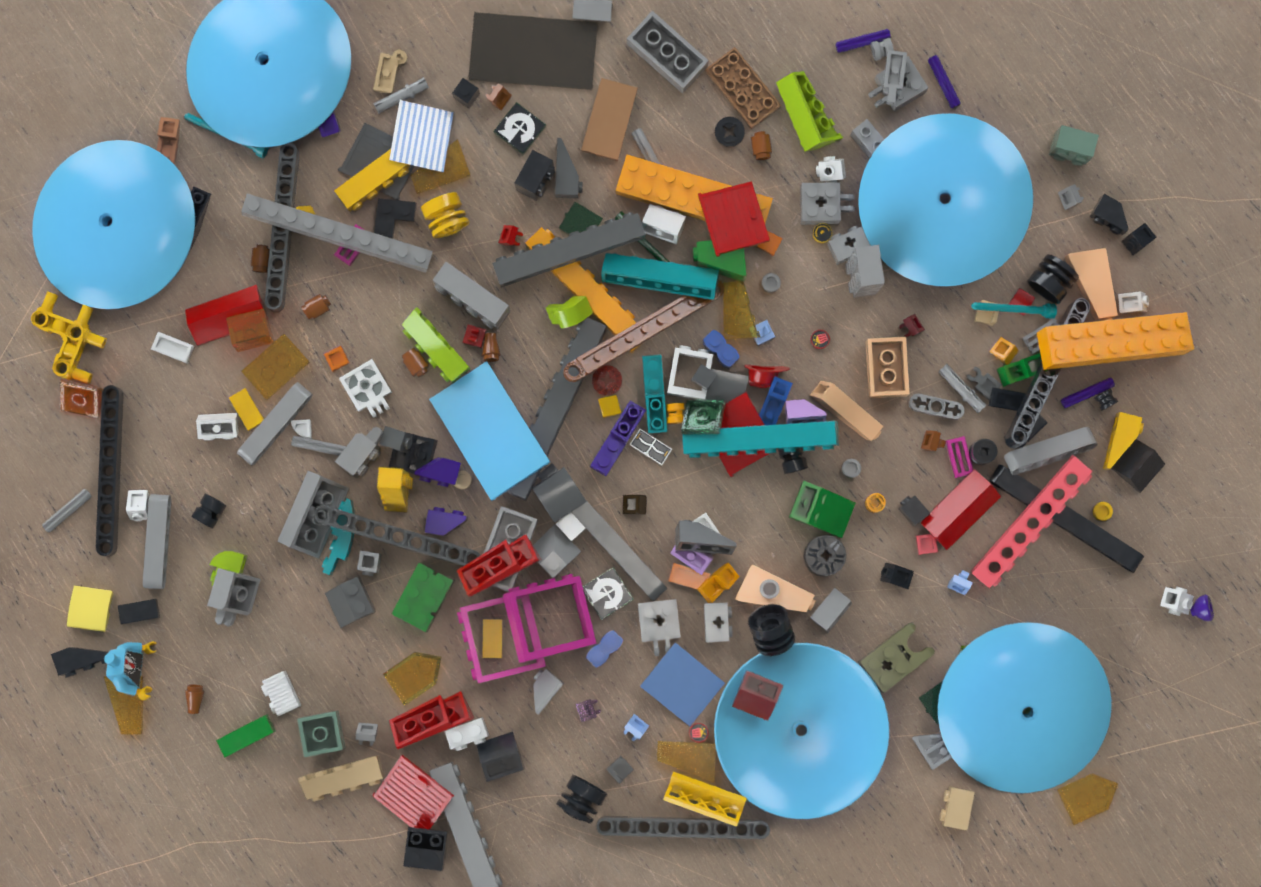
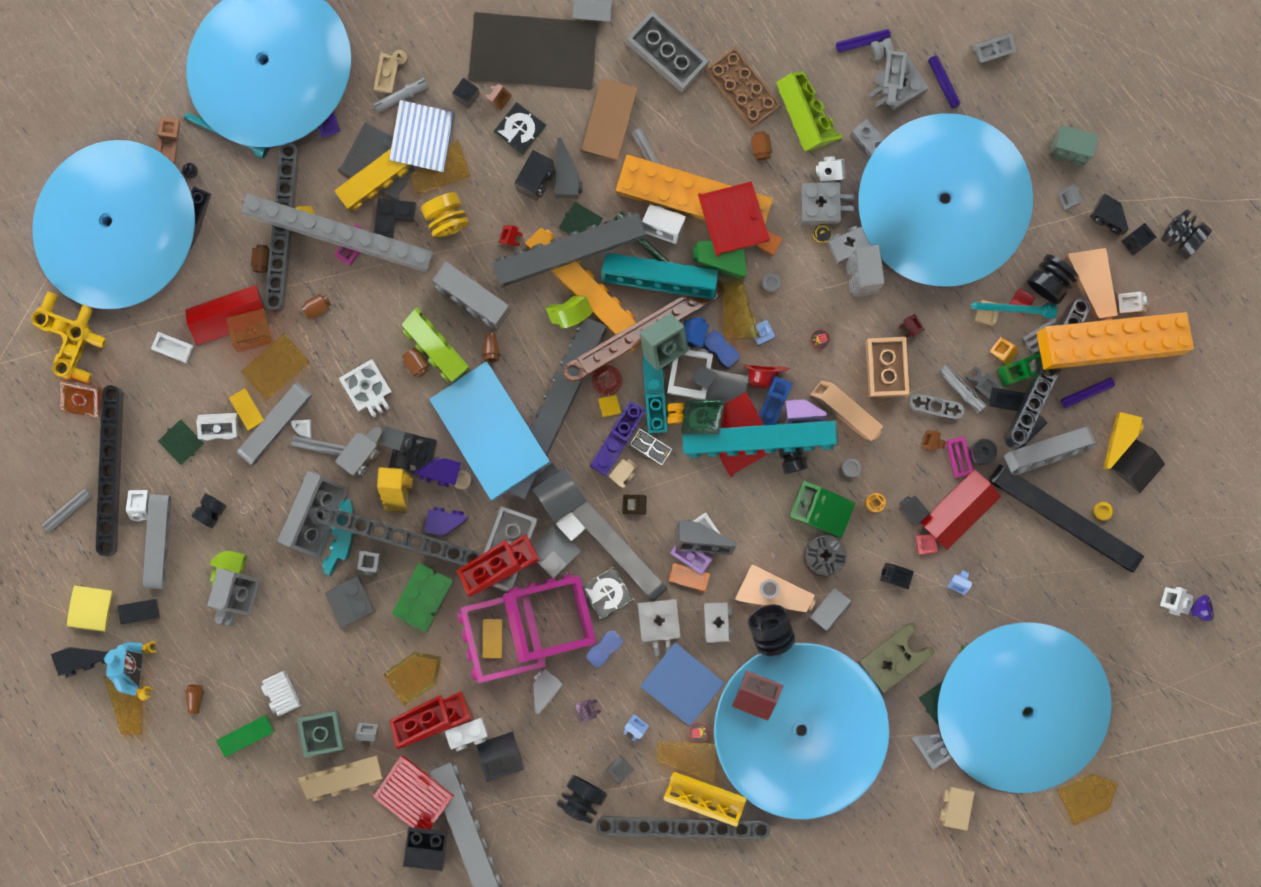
orange tile [324,346,350,372] -> none
red tile [463,324,487,348] -> none
light orange slope [697,563,740,603] -> none
black gear [715,117,745,147] -> none
coral brick [971,455,1093,589] -> none
black wheel [1094,388,1119,411] -> none
none -> clear green piece [158,419,204,465]
none -> black hinge [182,163,198,179]
none -> tan brick [608,459,637,490]
none -> sand green brick [639,313,688,371]
none -> blue brick [683,317,709,348]
none -> light grey hinge [971,33,1017,63]
none -> black wheel [1160,209,1213,260]

